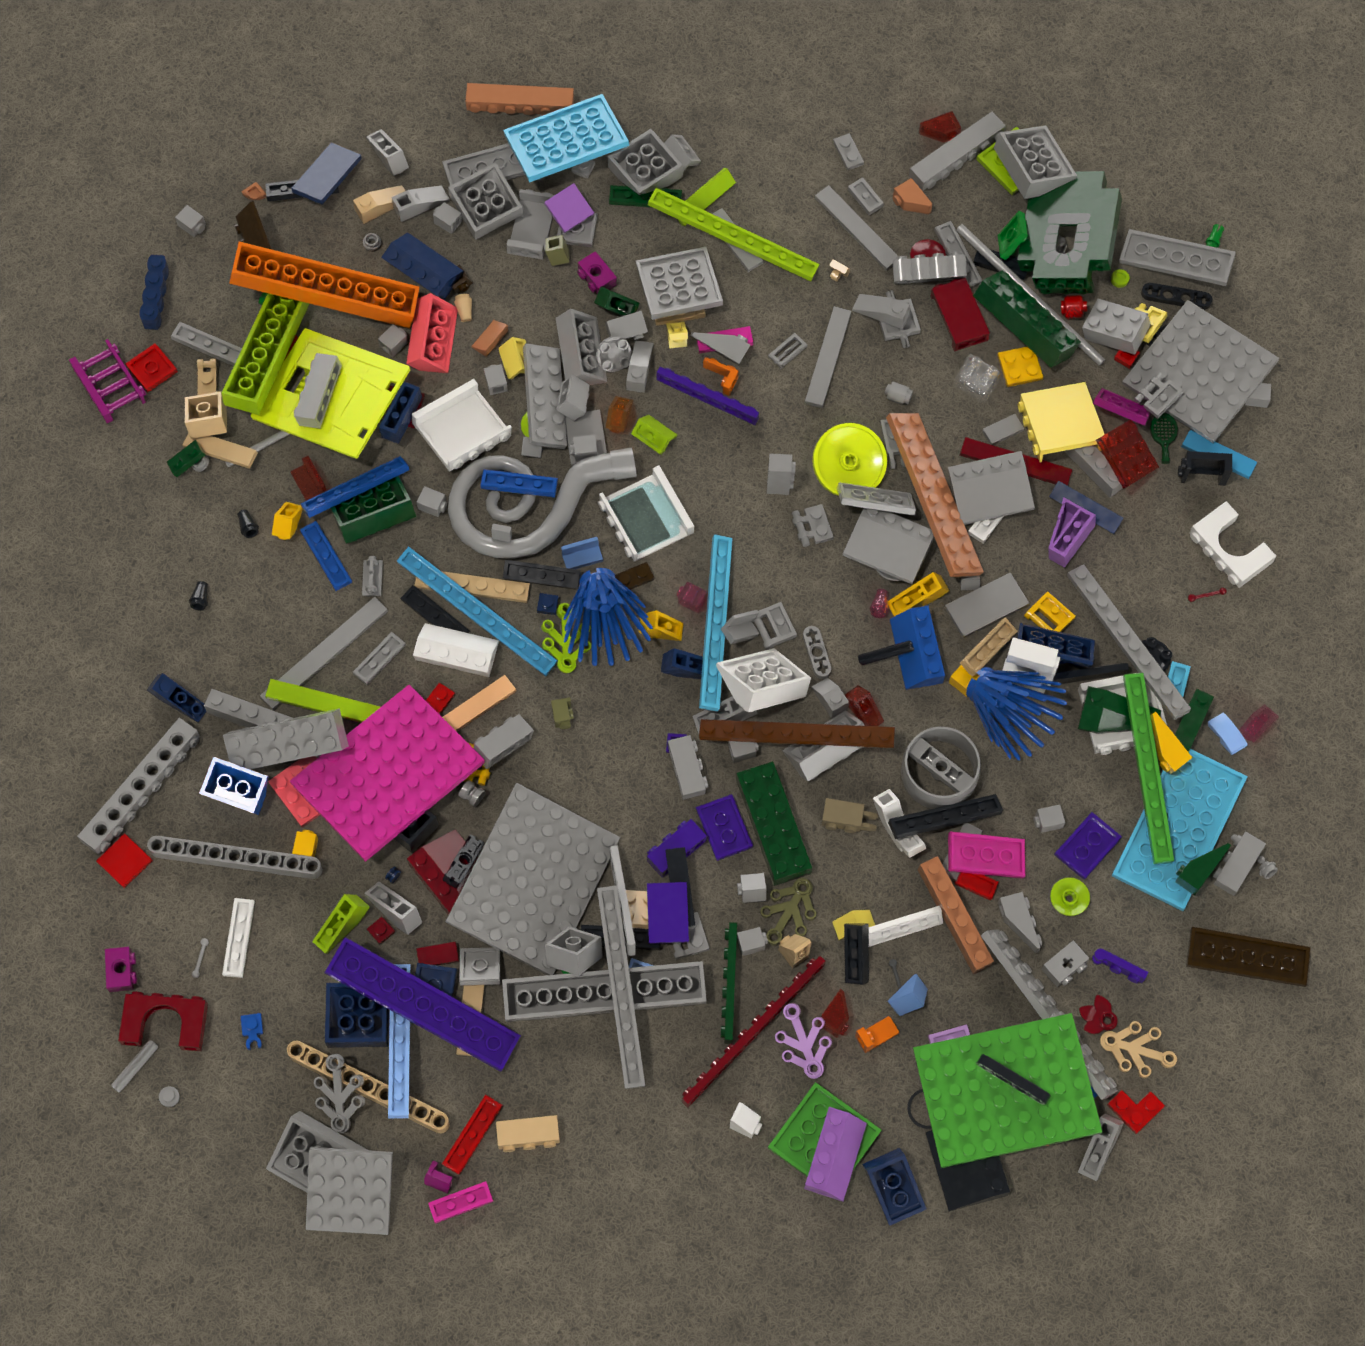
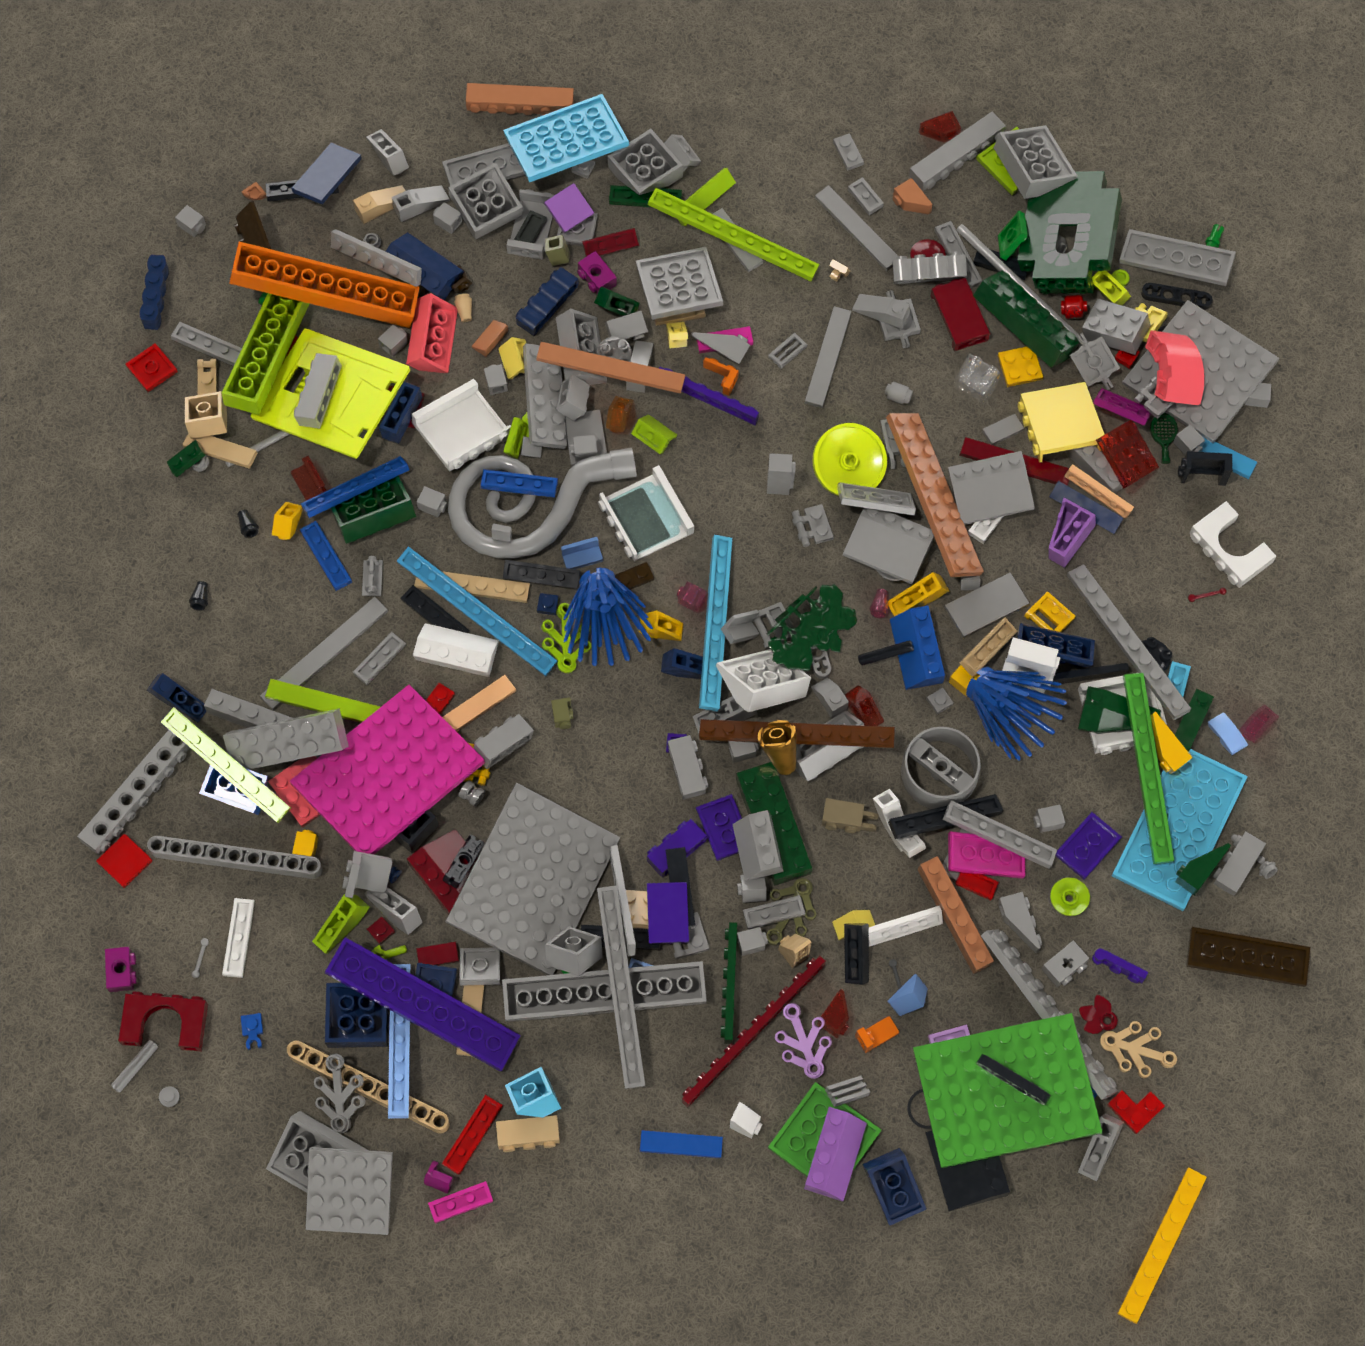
magenta fence [69,339,146,423] -> none
none -> tile [161,707,291,823]
none -> light grey plate [331,229,422,287]
none -> light grey bracket [342,851,392,898]
none -> lime bar [371,945,407,960]
none -> lime tile [503,417,528,459]
none -> medium azure slope [505,1067,561,1118]
none -> pearl dark grey tile [514,210,547,243]
none -> dark blue brick [516,267,579,336]
none -> nougat tile [536,342,685,394]
none -> dark red tile [582,228,639,257]
none -> blue tile [640,1130,723,1158]
none -> light grey slope [733,810,784,881]
none -> light grey tile [743,895,805,930]
none -> pearl gold cone [757,720,797,775]
none -> dark green plant [766,584,857,671]
none -> light grey tile [825,1076,870,1107]
none -> light grey plate [927,688,953,714]
none -> light grey plate [943,800,1057,869]
none -> light nougat tile [1065,464,1134,518]
none -> light grey plate [1070,332,1120,390]
none -> neon yellow brick [1092,271,1131,305]
none -> yellow plate [1117,1167,1207,1324]
none -> coral panel [1145,330,1204,405]
none -> light grey brick [1173,425,1205,455]

